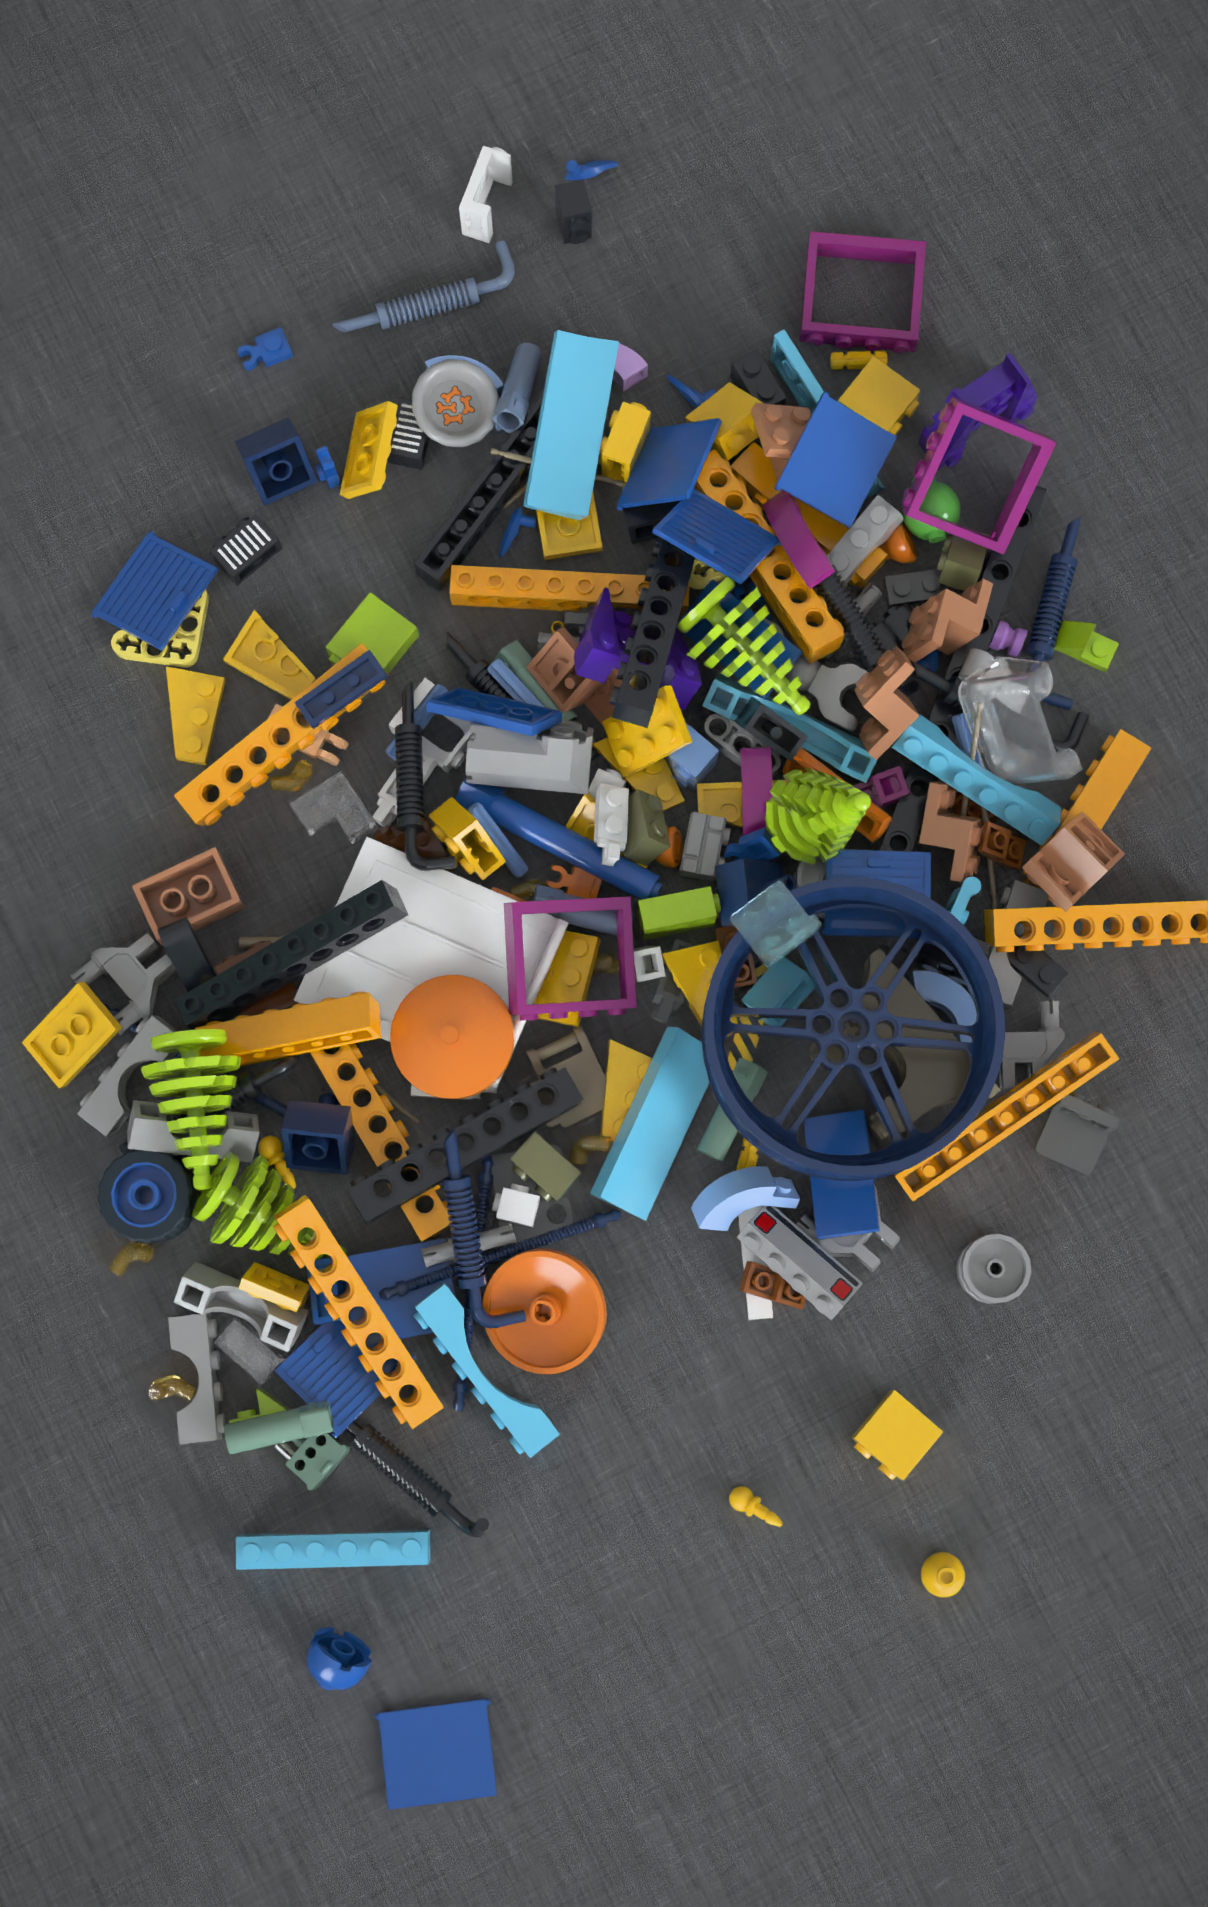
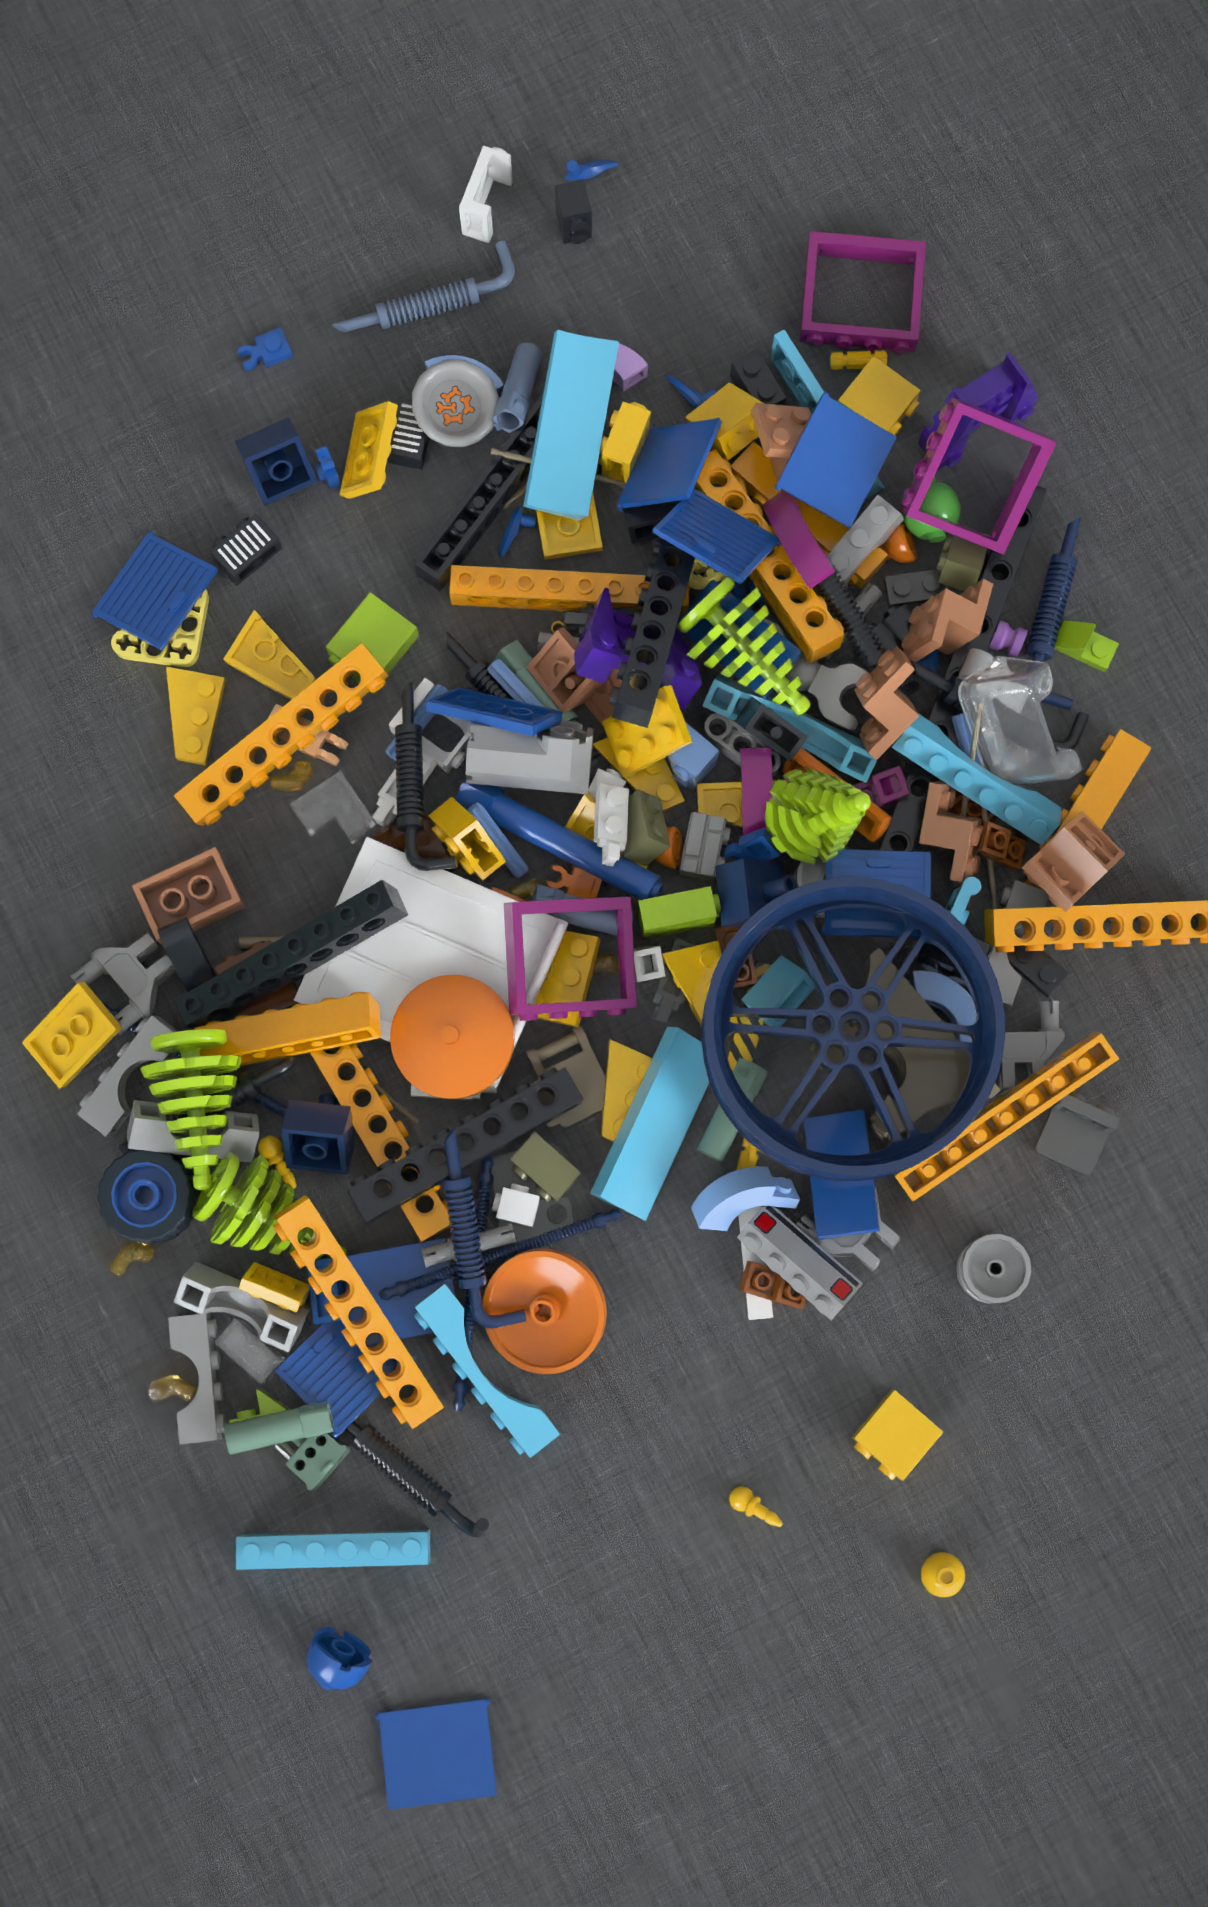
dark blue plate [295,650,388,729] -> none
clear yellow arm [570,1135,611,1164] -> none
clear light blue bracket [730,880,822,968] -> none

